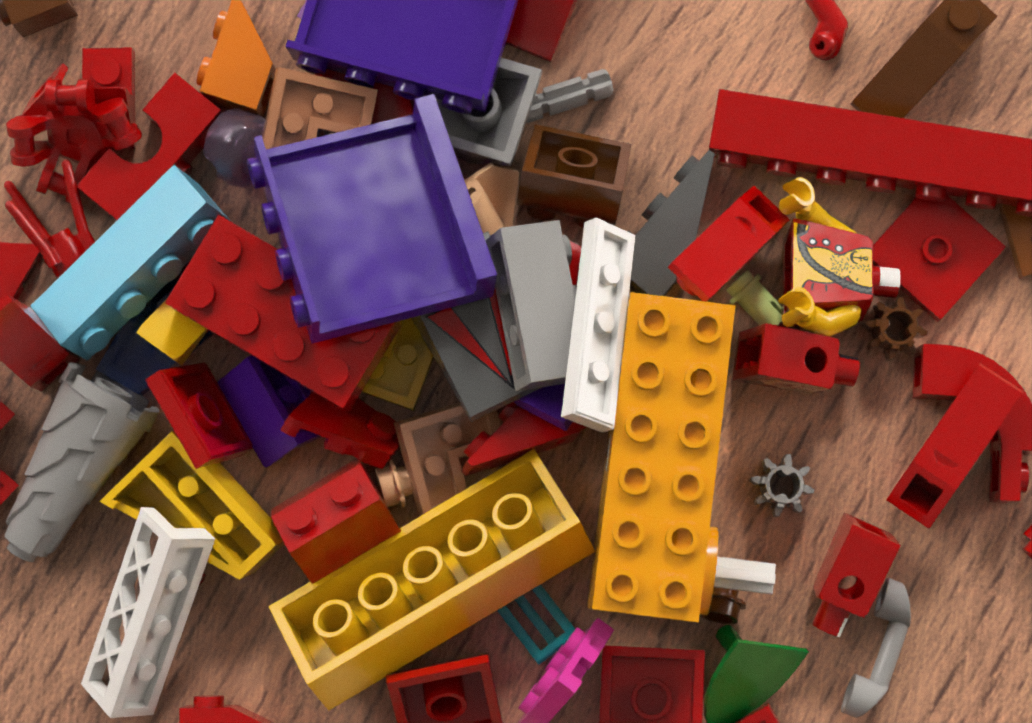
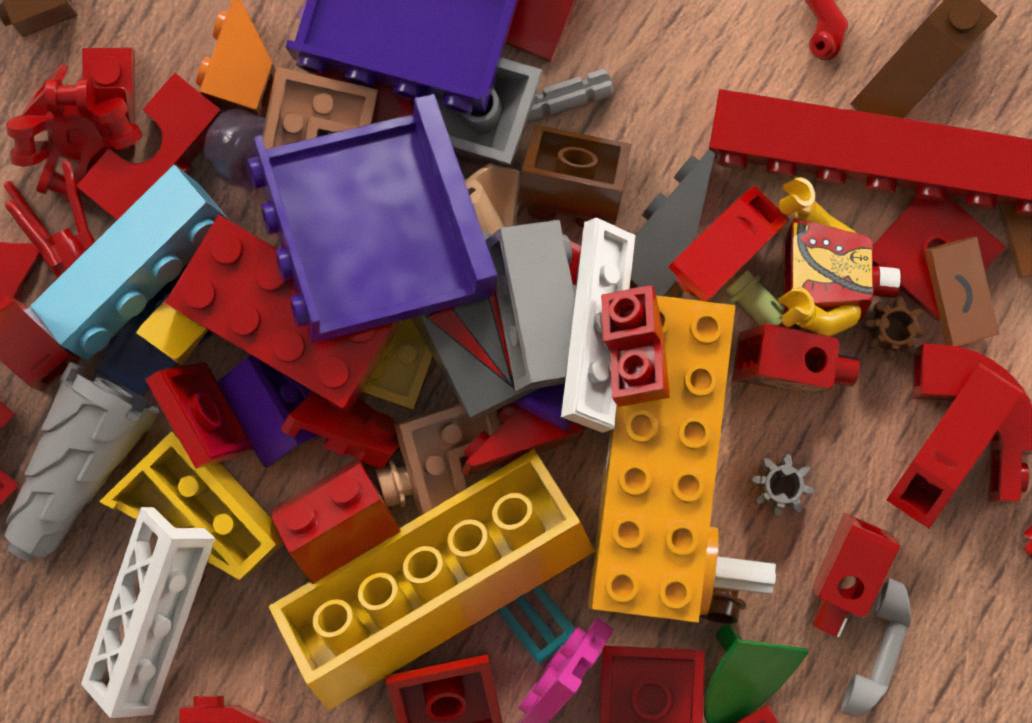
none -> red slope [601,285,670,407]
none -> dark orange tile [924,237,999,346]

